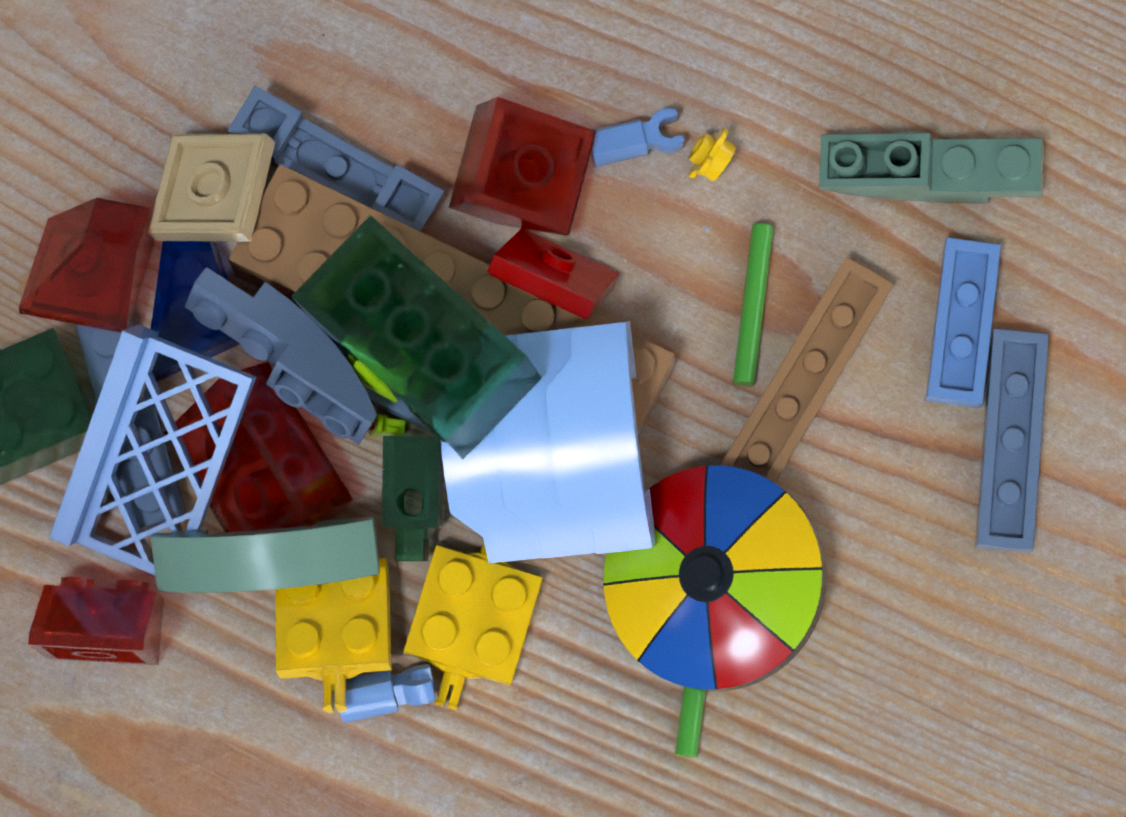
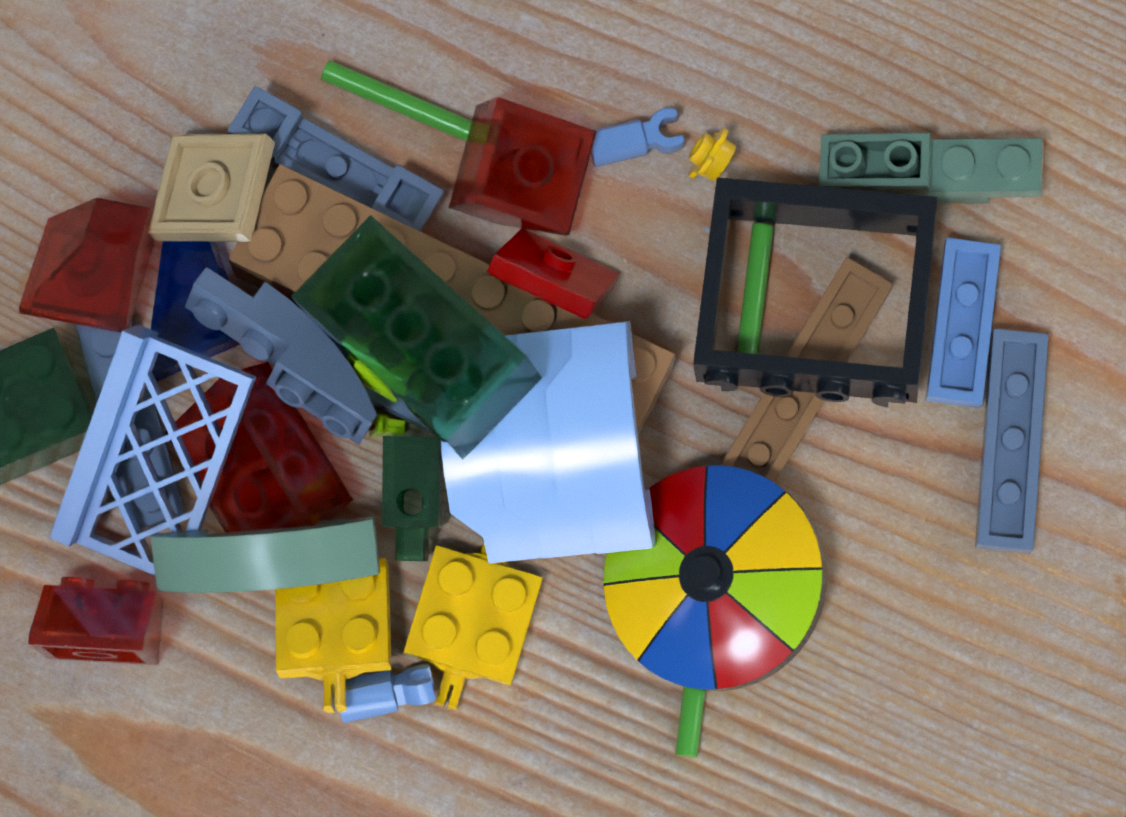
none -> bright green bar [321,60,477,143]
none -> black window [693,177,937,407]

